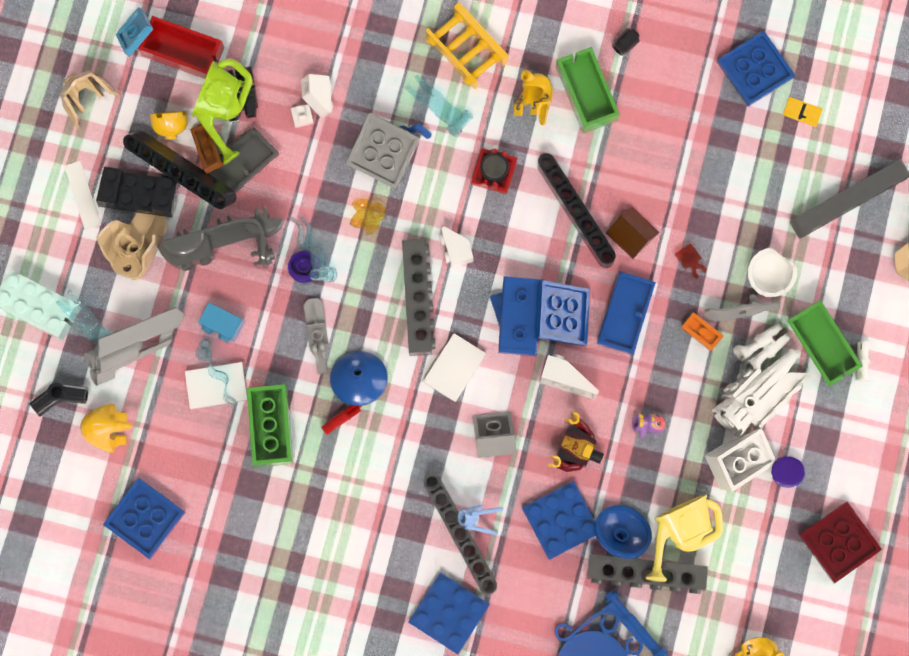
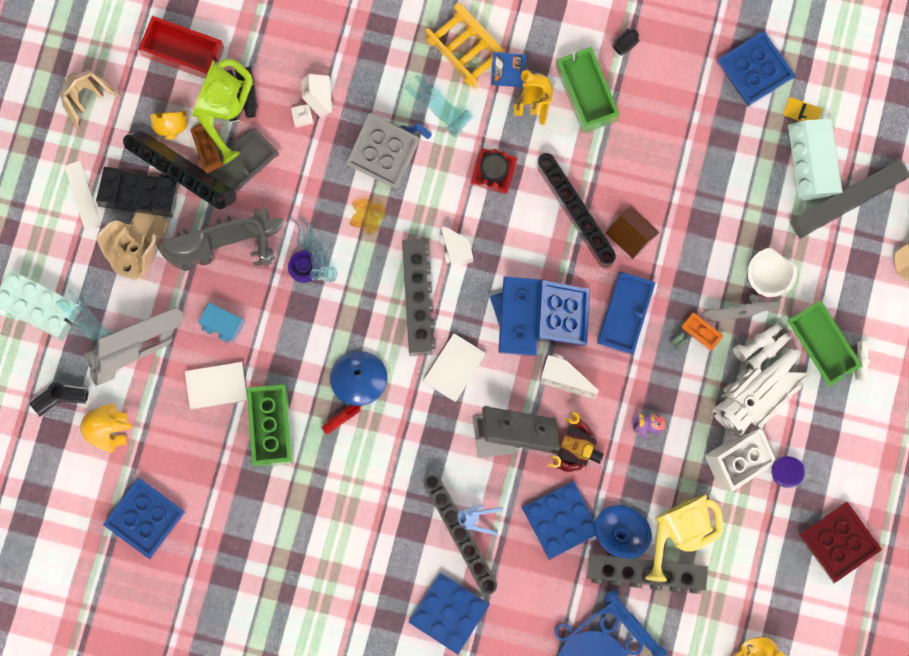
dark azure tile [115,7,153,57] -> none
clear light blue flag [196,339,237,410] -> none
light grey piece [304,298,329,374] -> none
clear red plate [675,243,707,279] -> none
none -> dark grey container [482,405,560,454]
none -> blue sticker [491,52,527,88]
none -> sand green bush [670,332,689,350]
none -> light aqua slope [788,119,843,201]

